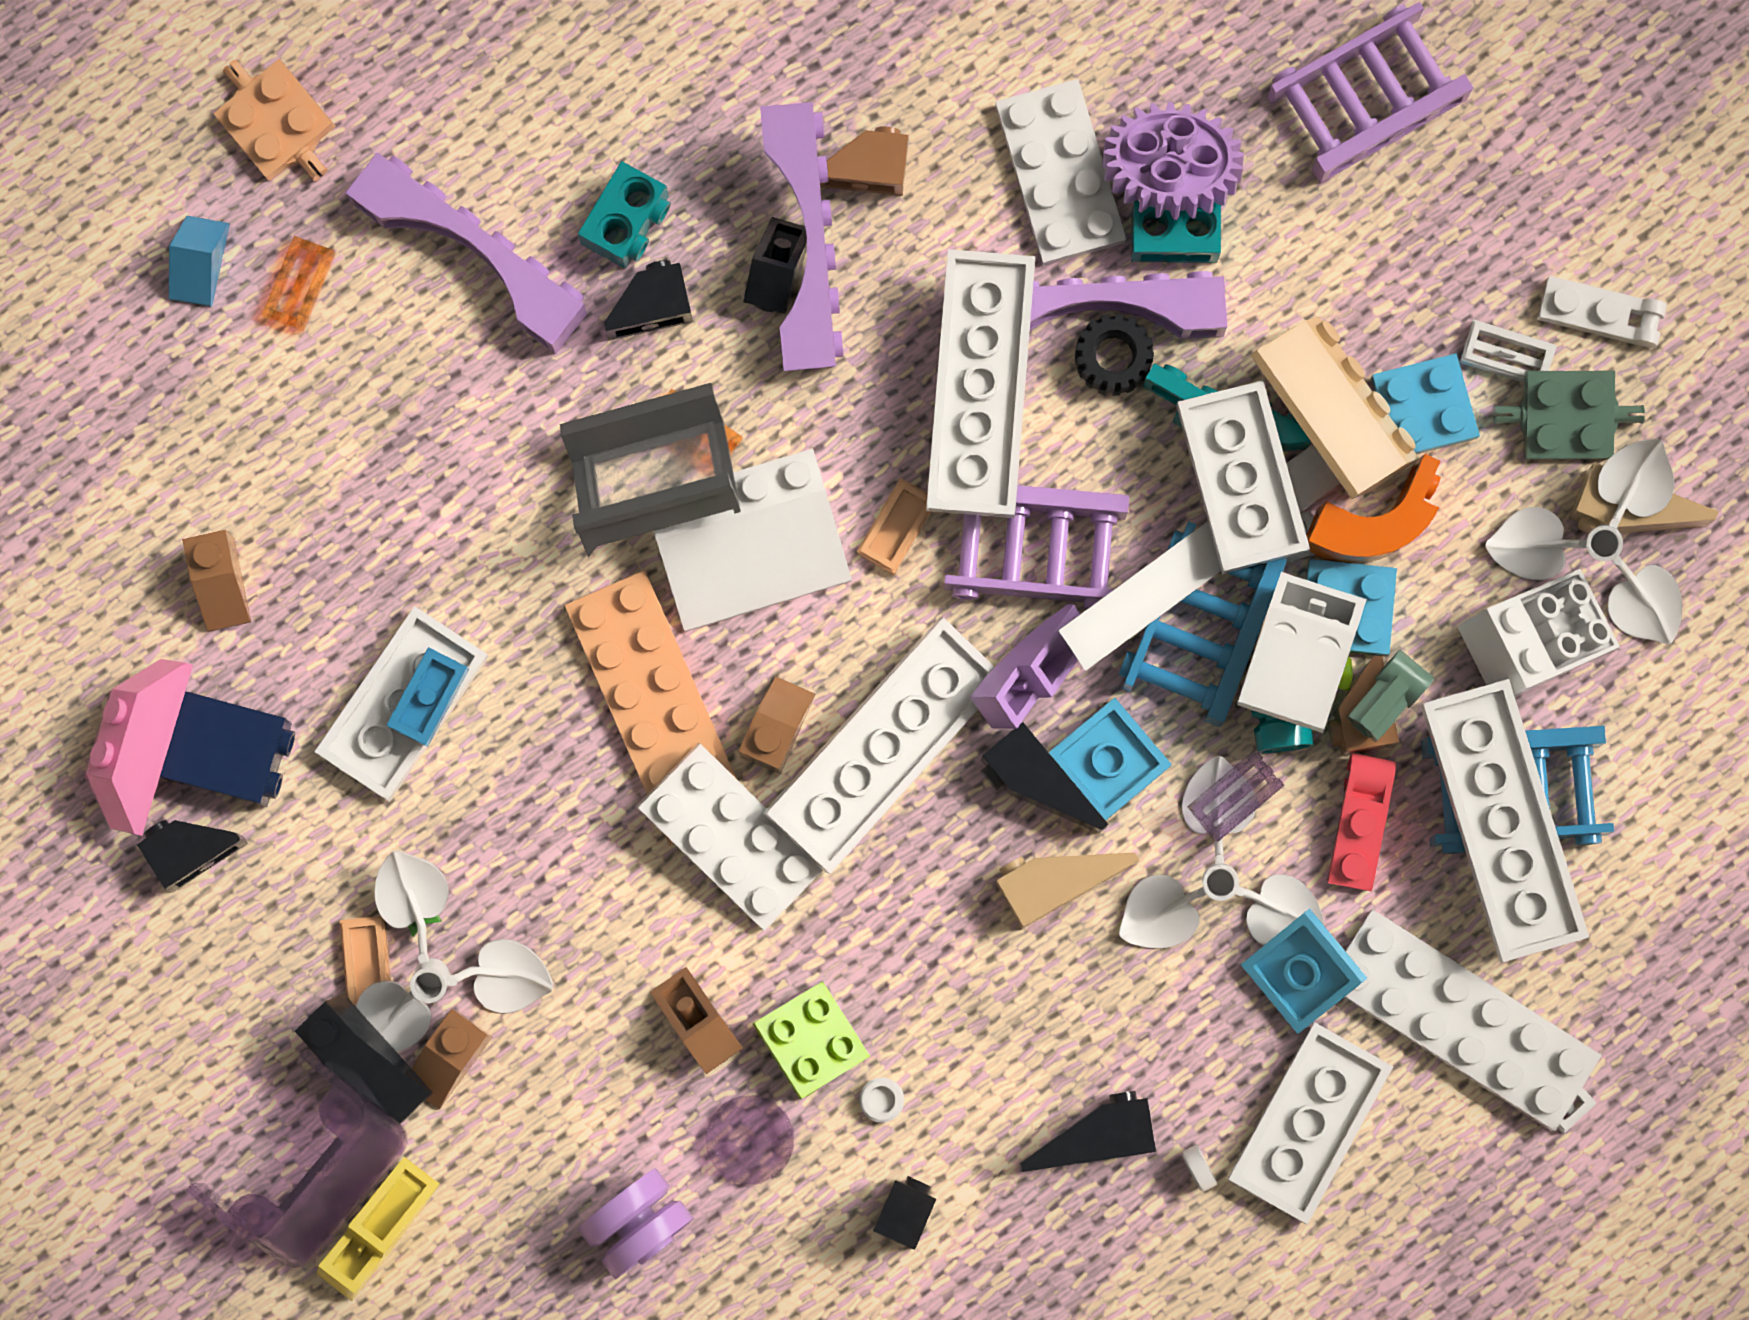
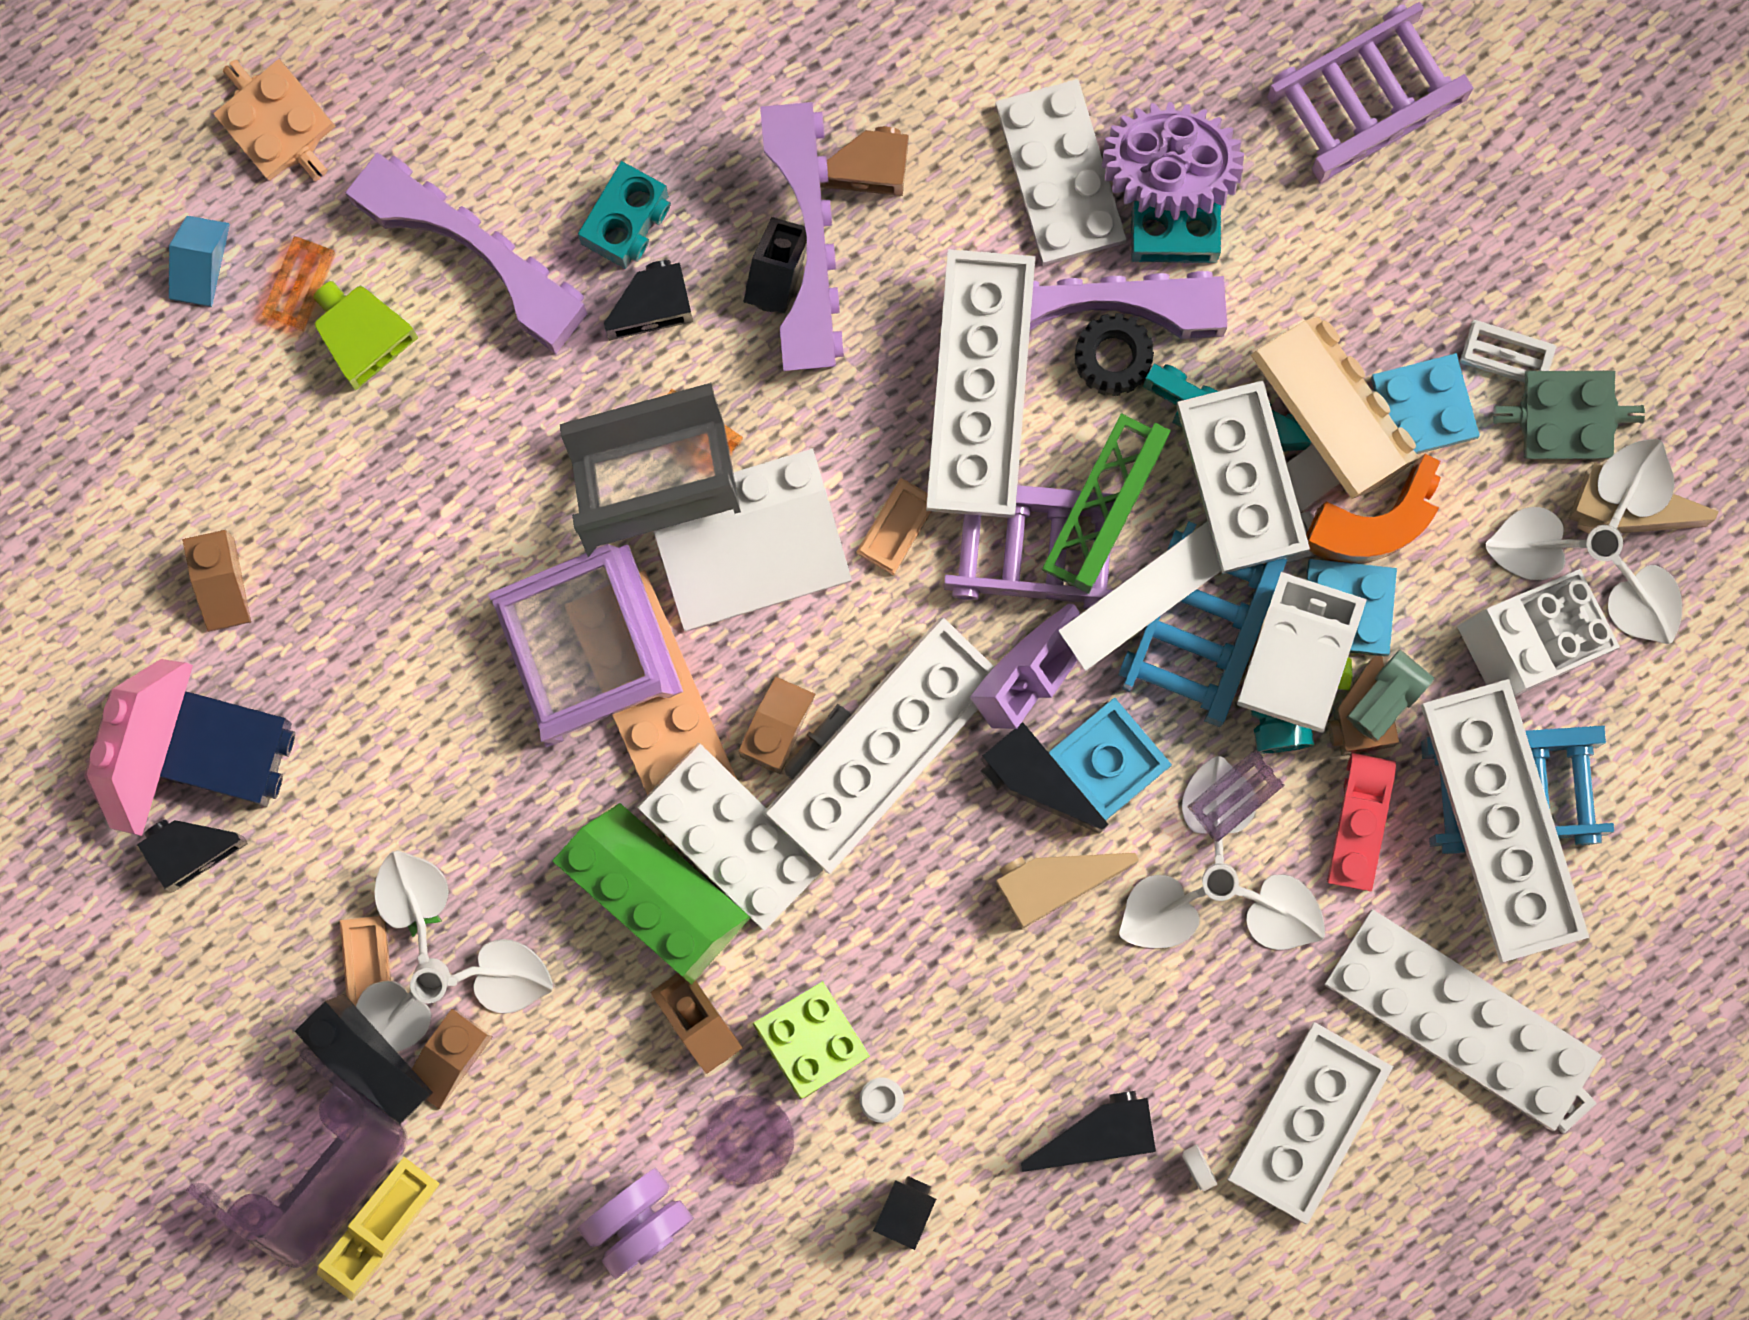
white plate [314,606,489,802] -> none
dark azure plate [386,647,469,747] -> none
medium azure plate [1241,908,1367,1034] -> none
white plate [1537,275,1667,348] -> none
none -> lime torso [313,281,418,391]
none -> piece [488,544,684,747]
none -> bright green slope [552,803,751,985]
none -> dark grey axle [784,704,852,780]
none -> bright green fence [1042,413,1171,594]

